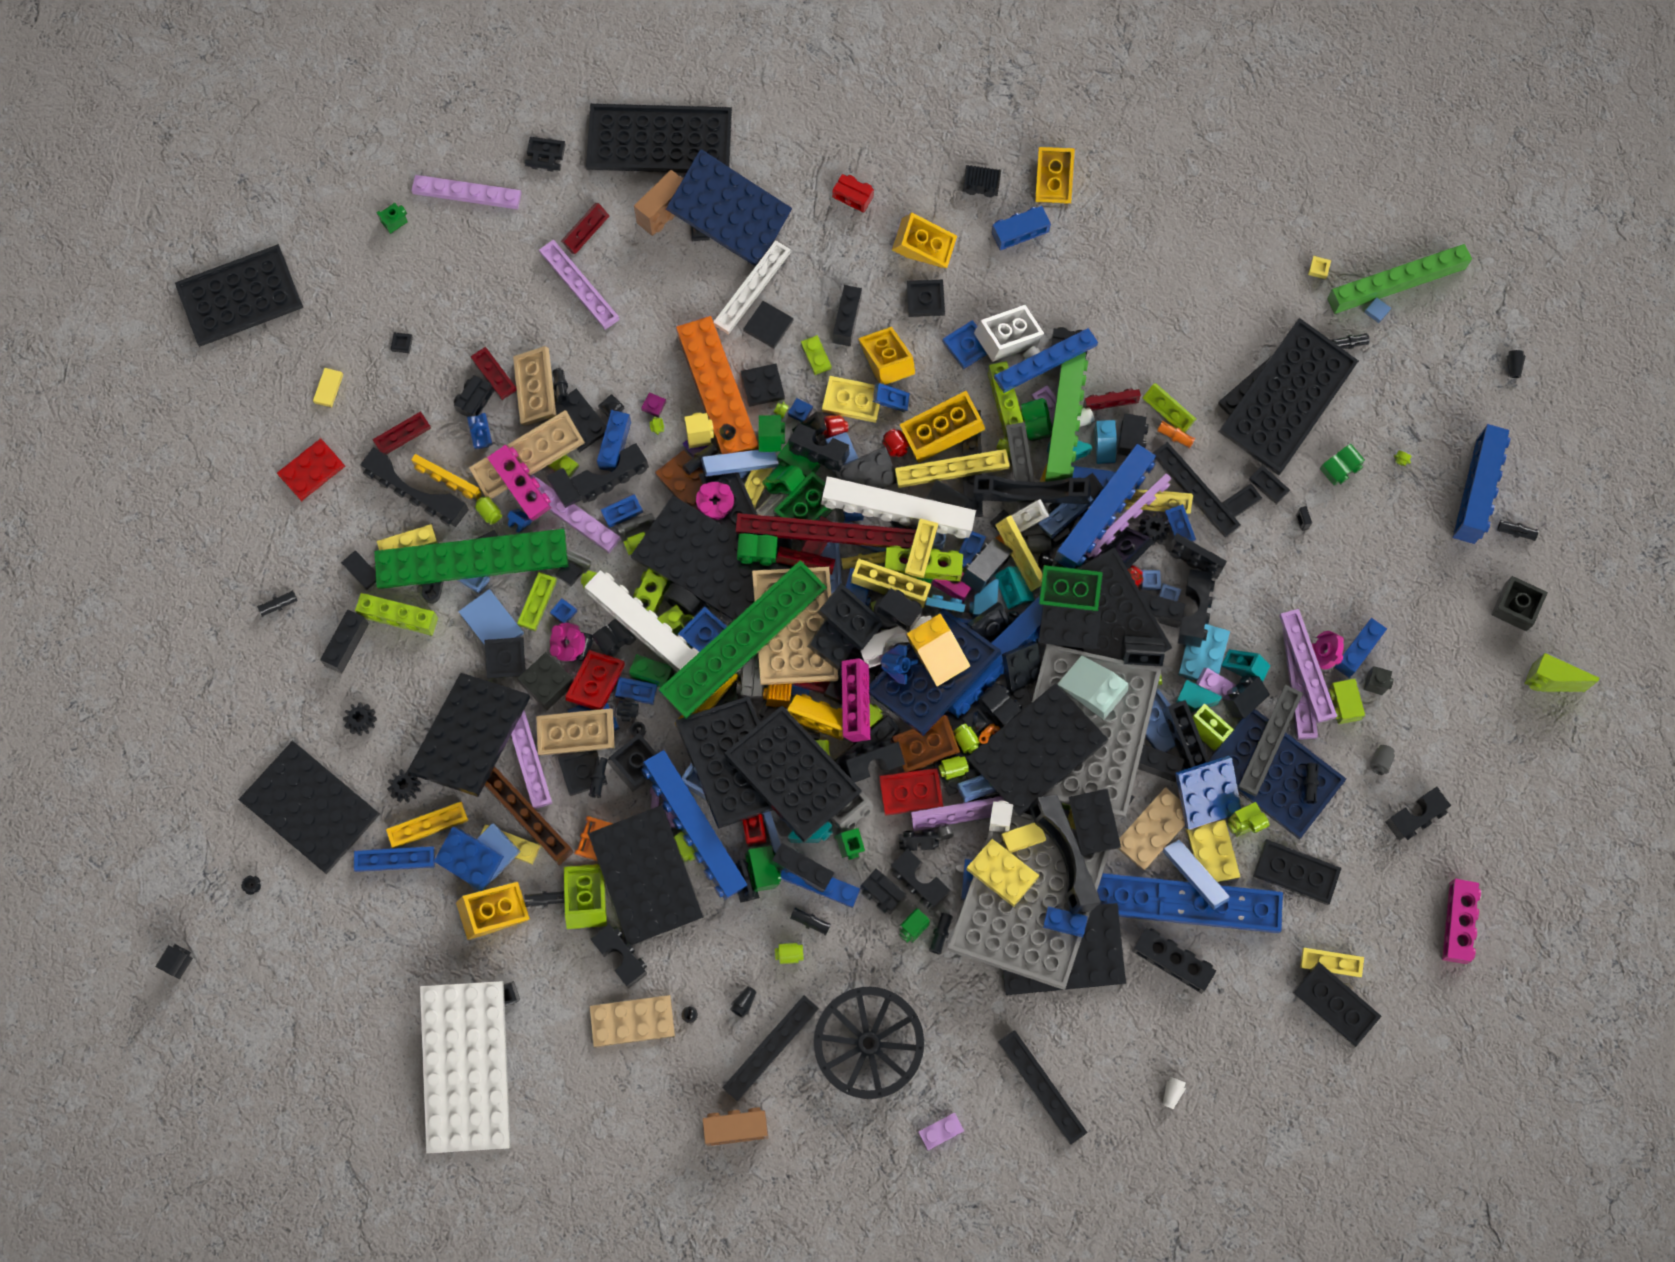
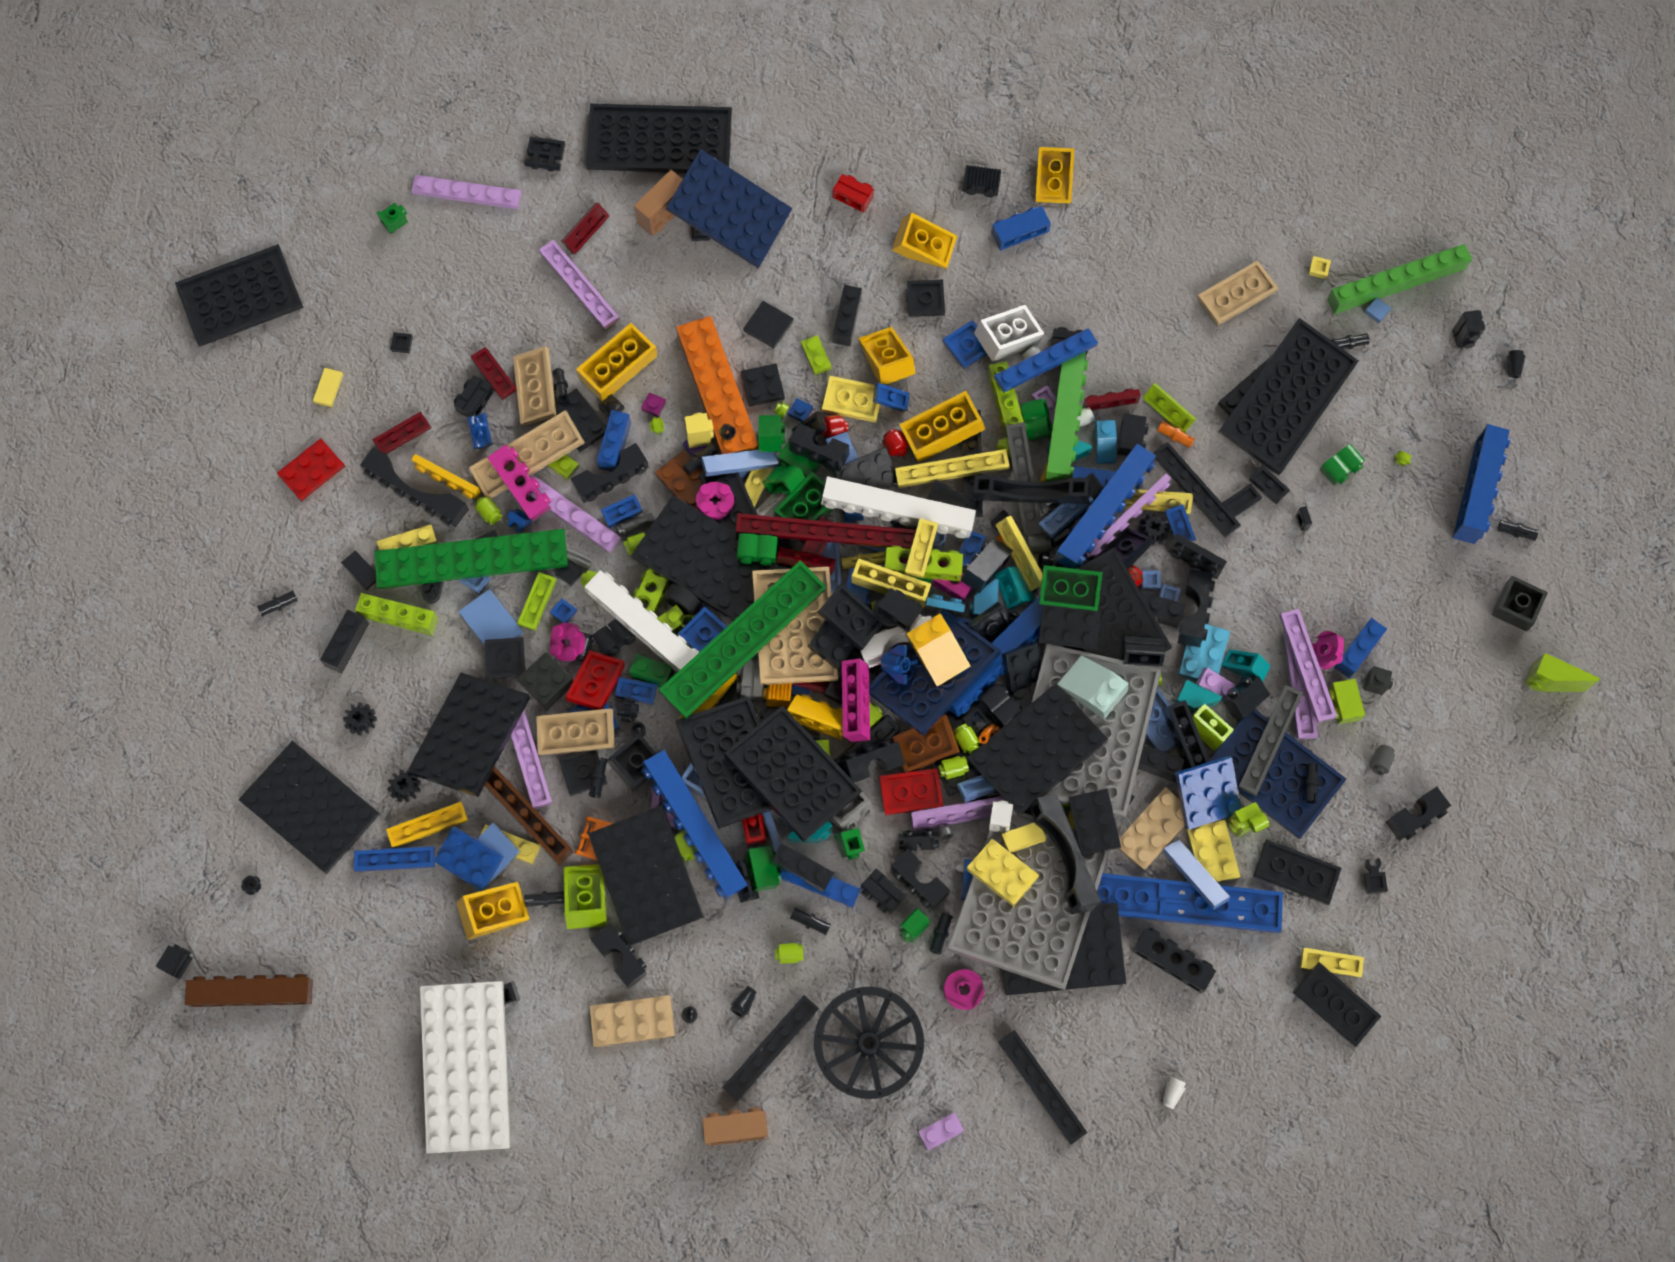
black tile [547,468,582,508] -> none
white plate [714,240,791,335] -> none
white plate [1011,499,1049,533] -> none
blue plate [1043,906,1088,938] -> none
dark pink brick [1442,879,1481,964] -> none
none -> reddish brown brick [184,974,313,1007]
none -> yellow brick [576,323,658,402]
none -> dark pink plate [944,969,985,1010]
none -> tan plate [1197,261,1279,326]
none -> black plate [1364,858,1388,894]
none -> black brick [1452,310,1485,349]

